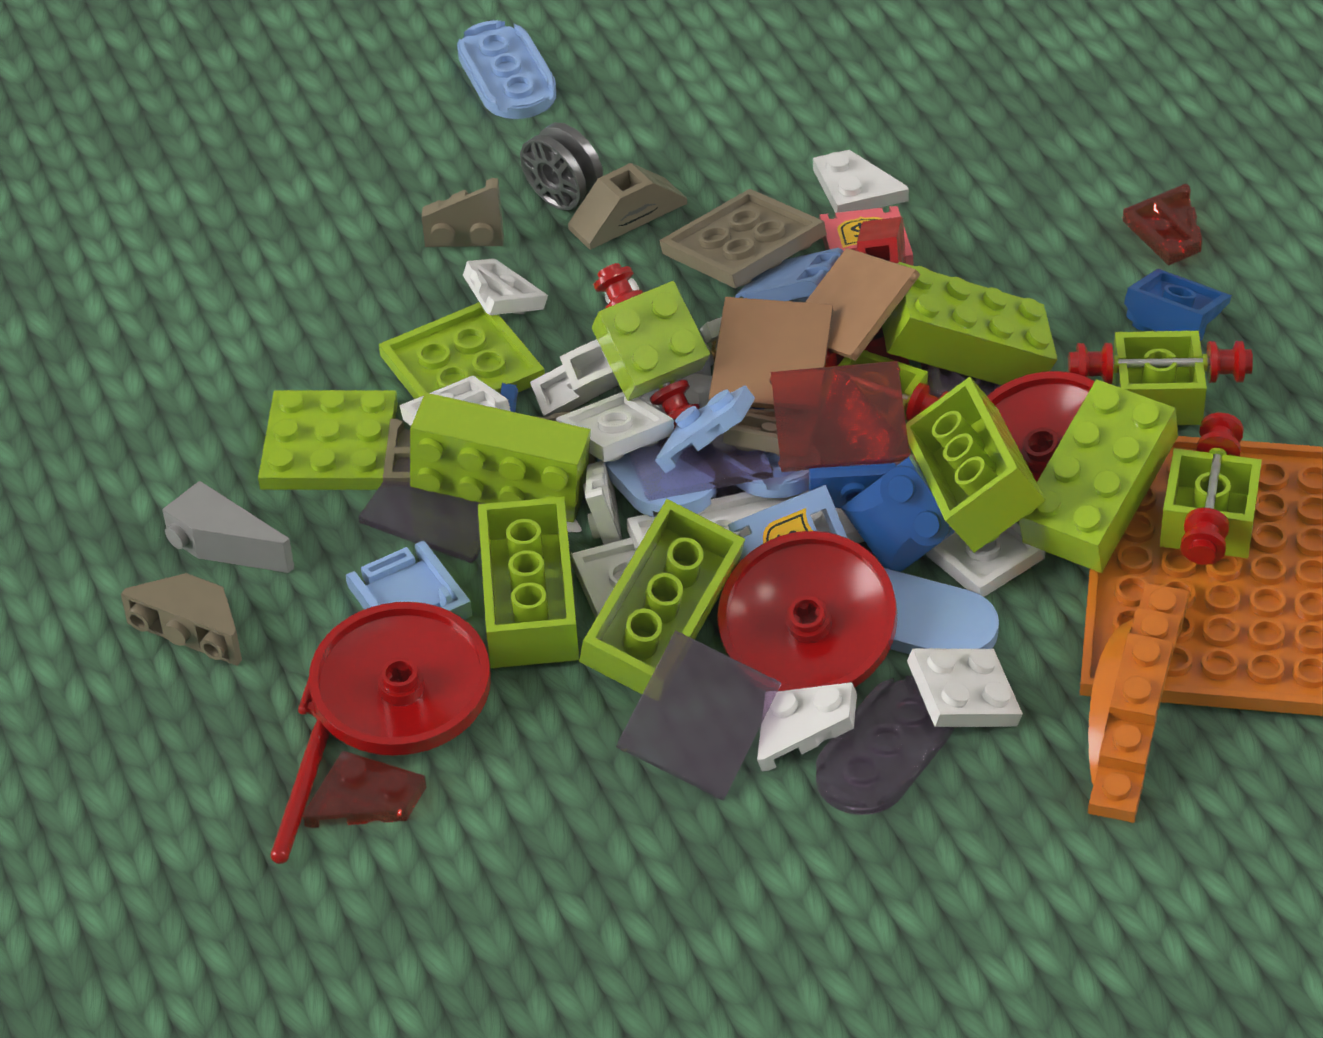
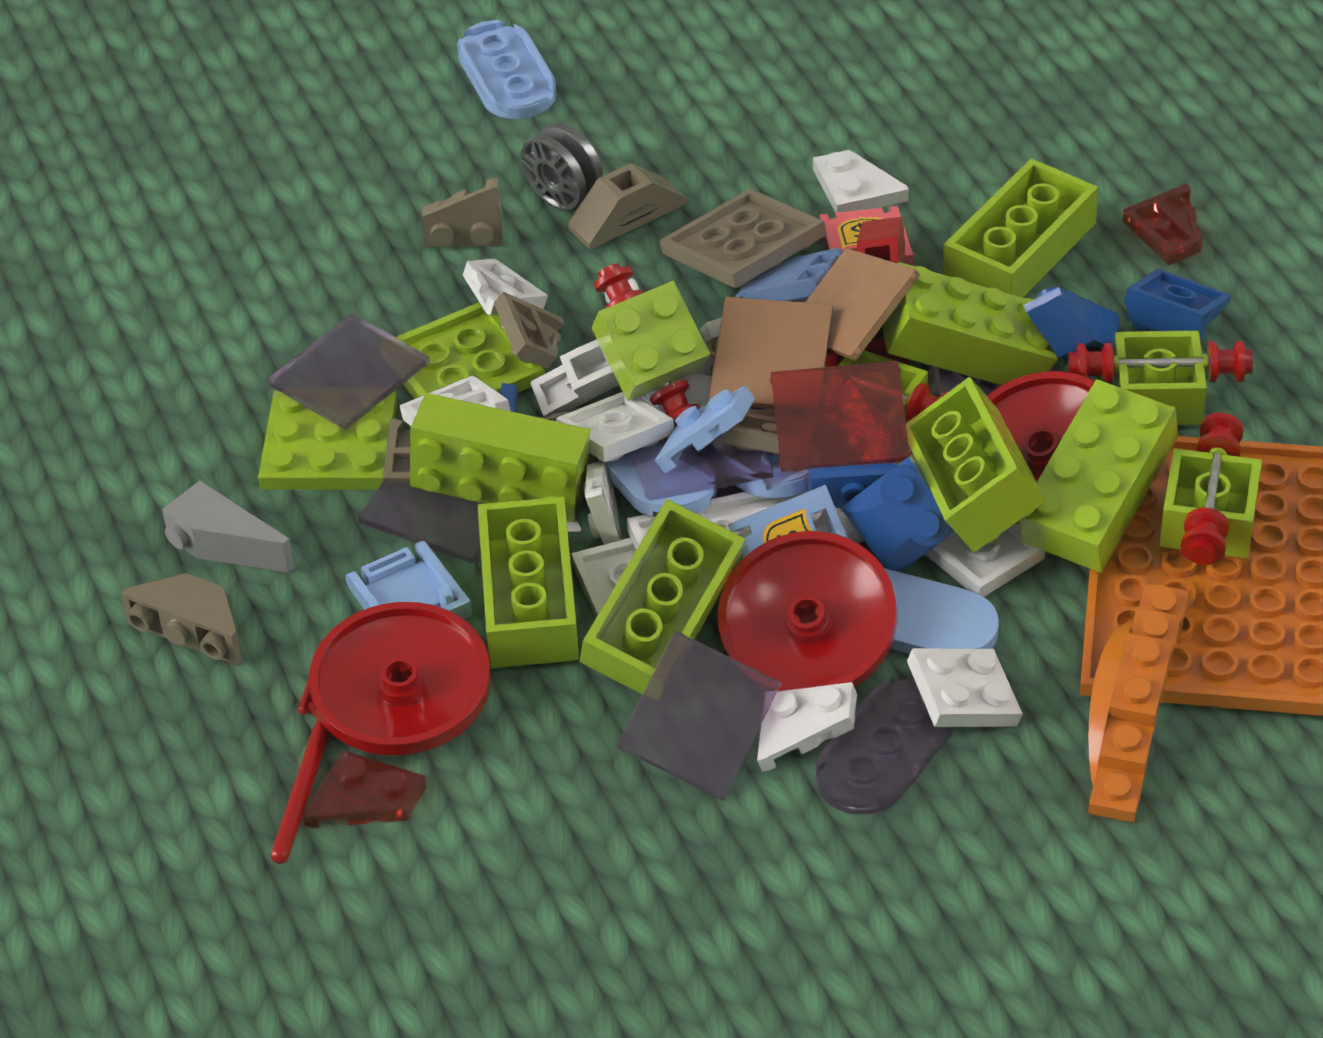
none -> piece [267,313,429,430]
none -> dark tan wing [494,292,564,369]
none -> lime brick [943,158,1099,298]
none -> blue slope [1024,287,1120,361]

